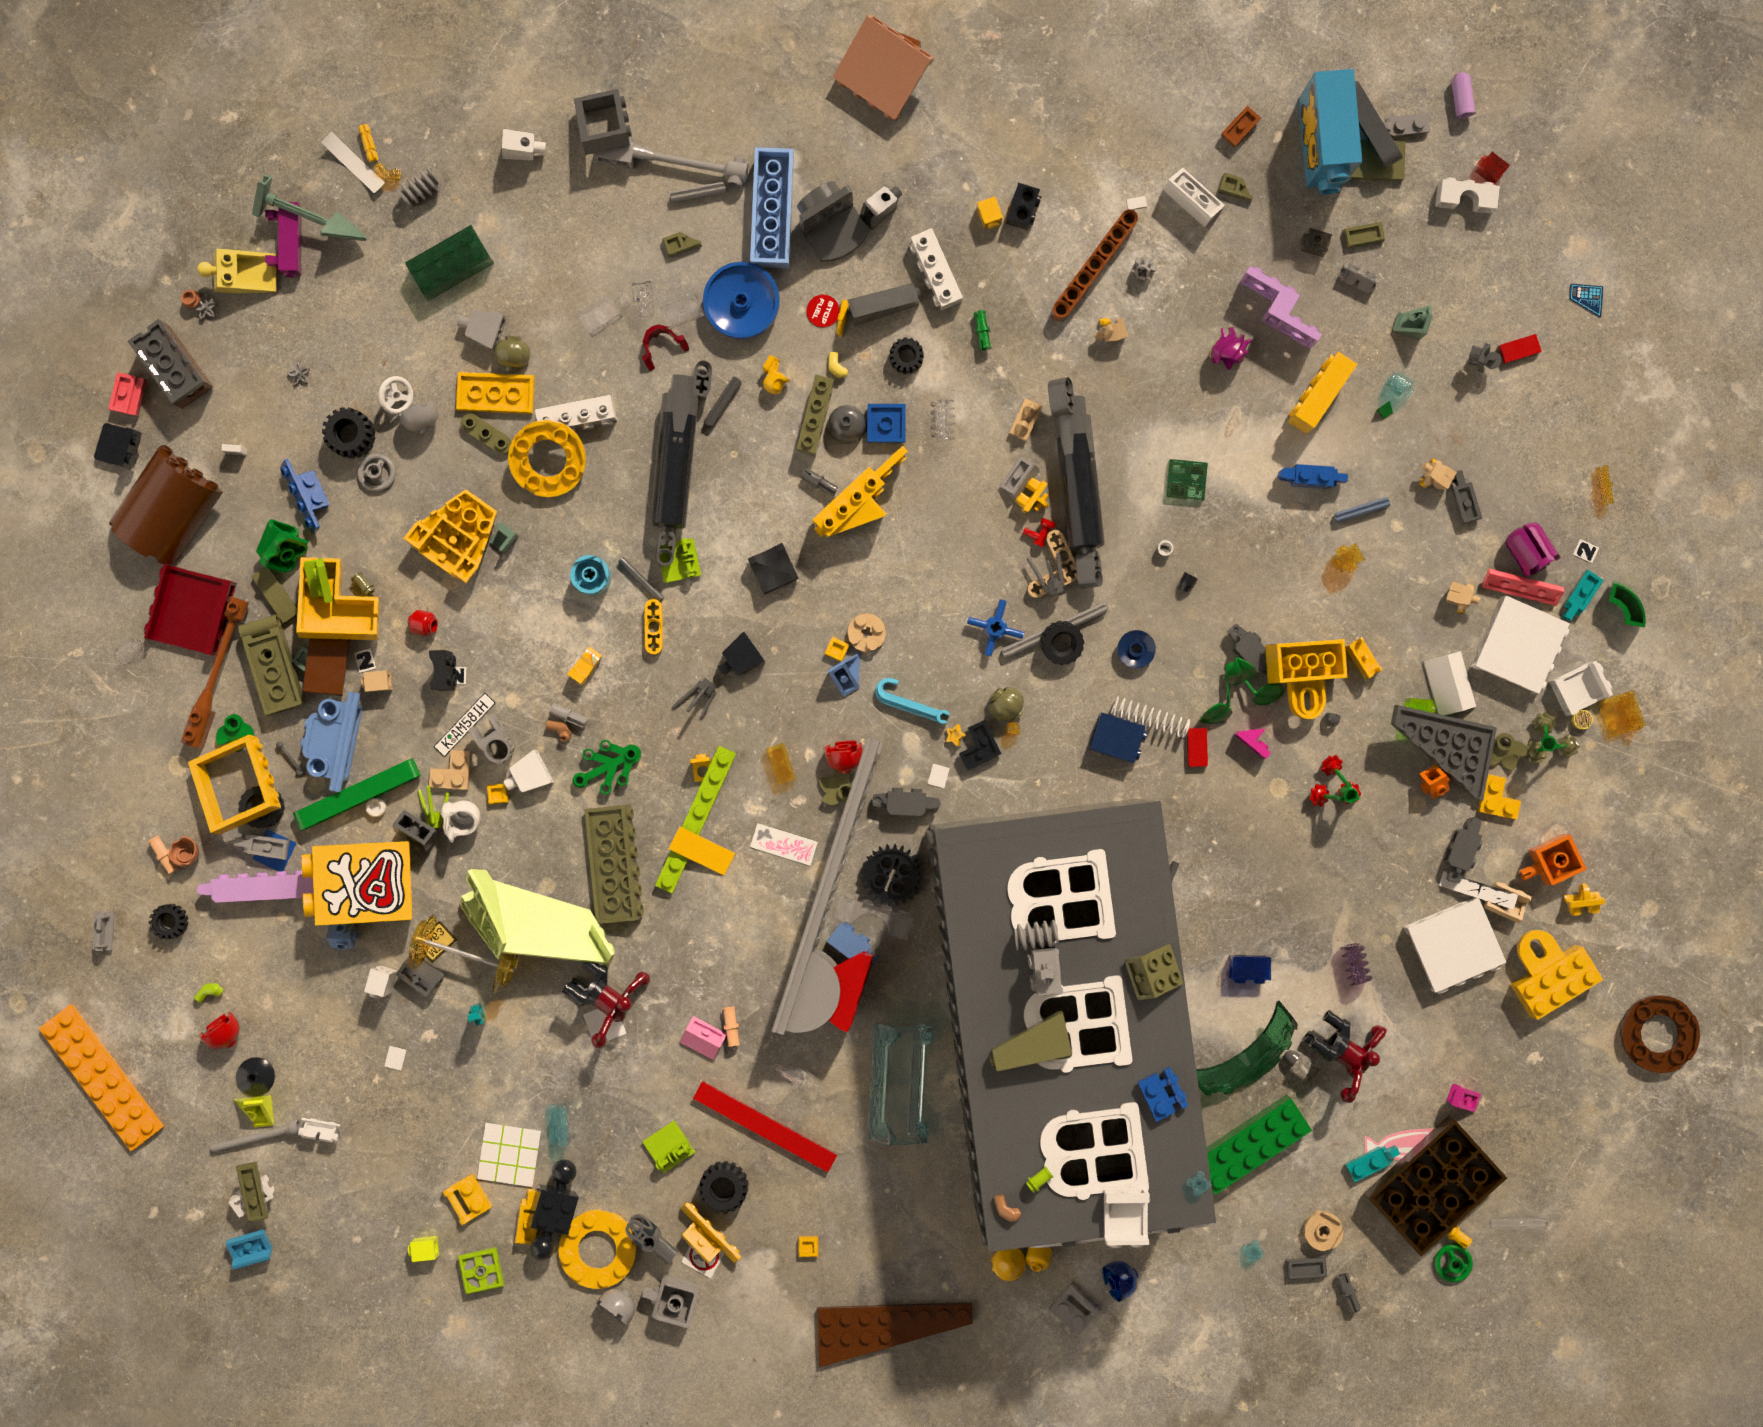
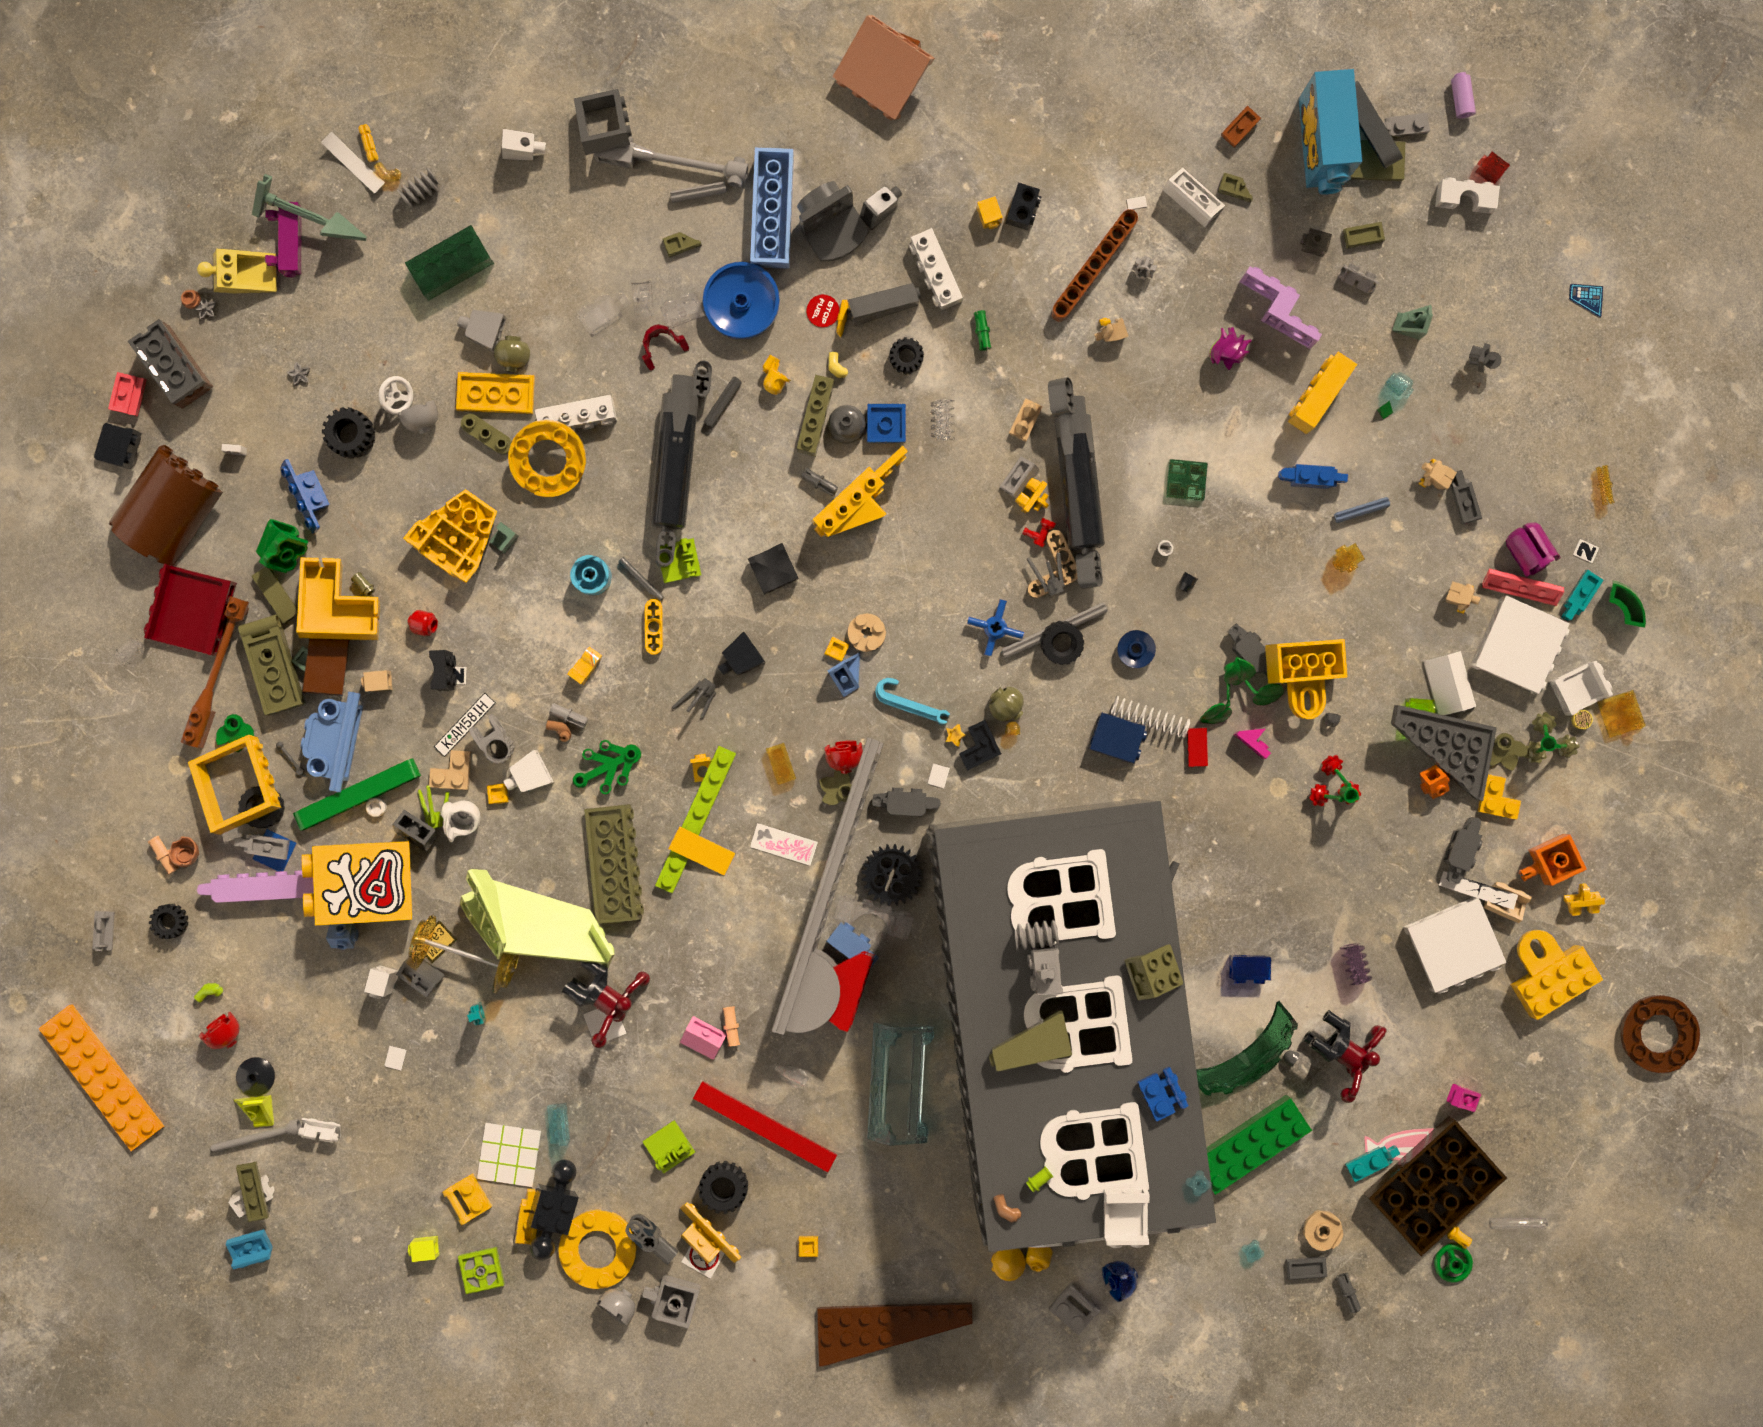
lime bracket [303,558,333,603] -> none
sticker [354,648,376,673] -> none
light grey piece [357,454,396,492] -> none
yellow hinge [1345,637,1383,679] -> none
red tile [1498,334,1542,364] -> none

